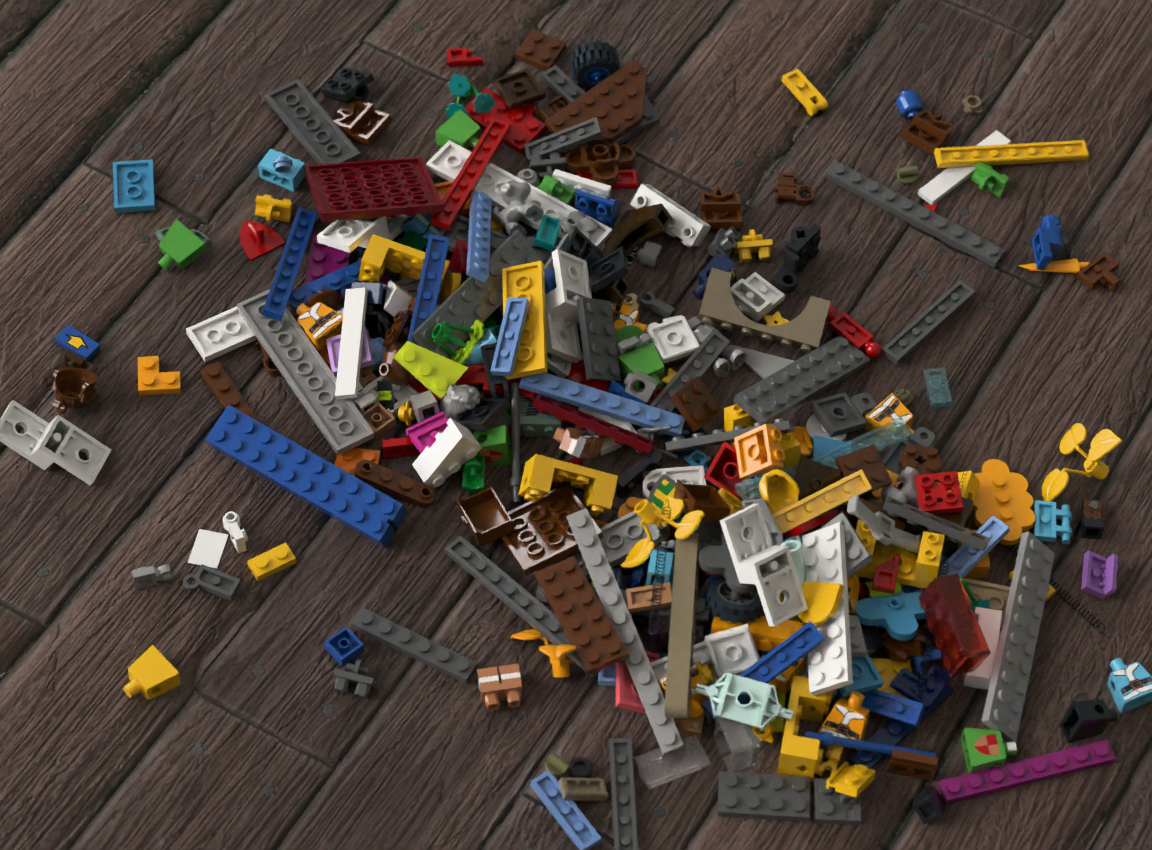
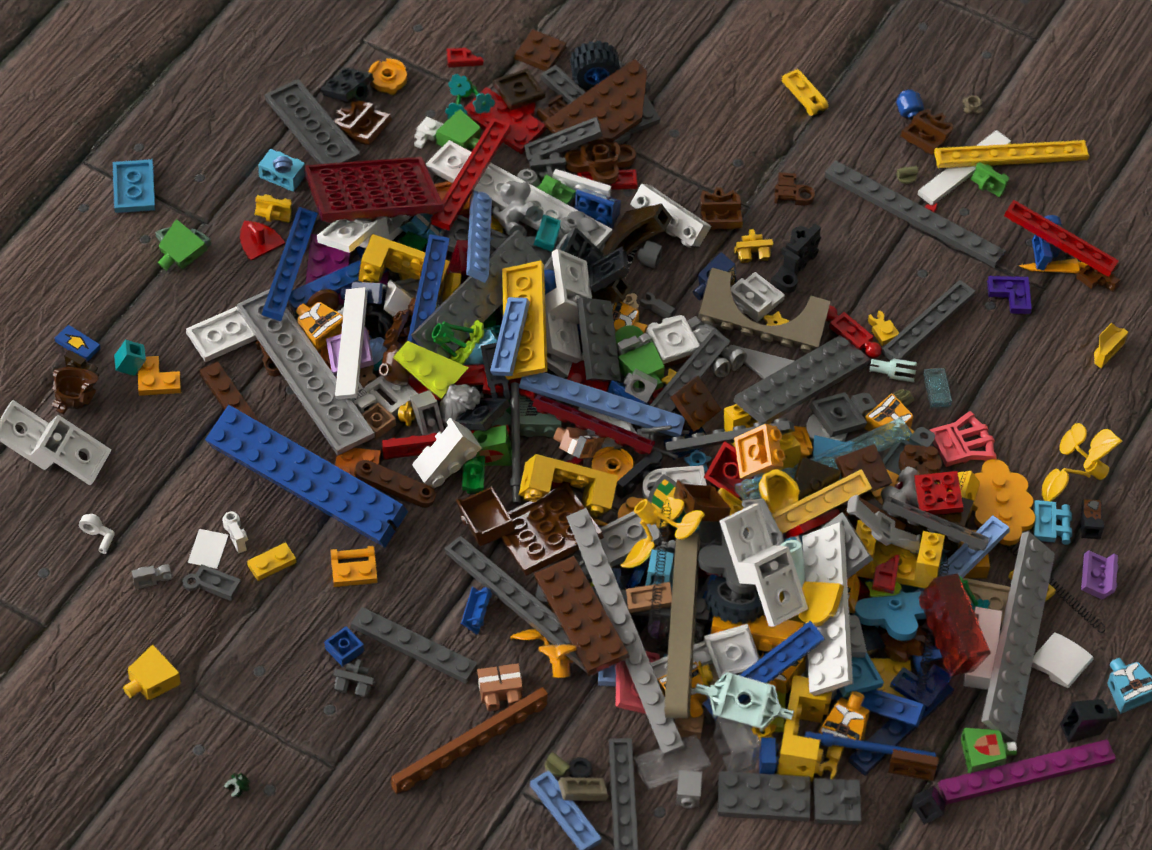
black piece [376,381,394,410] -> none
dark pink plate [406,411,449,454] -> none
dark grey hips [708,226,740,258] -> none
yellow plate [826,761,876,798] -> none
none -> white plate [79,514,115,554]
none -> teal brick [114,339,146,376]
none -> dark green plate [224,773,250,798]
none -> light orange plate [330,546,378,587]
none -> light orange plate [369,58,407,95]
none -> dark orange plate [391,687,548,794]
none -> white plate [414,117,443,149]
none -> blue hinge [461,587,492,634]
none -> light orange plate [591,447,633,486]
none -> light grey brick [676,770,702,808]
none -> blue piece [759,738,779,775]
none -> yellow plate [868,311,899,346]
none -> light aqua arm [869,358,917,383]
none -> coral plate [929,411,997,467]
none -> dark purple plate [987,276,1032,314]
none -> red plate [1004,200,1119,277]
none -> white slope [1032,632,1093,688]
none -> yellow slope [1094,323,1128,368]

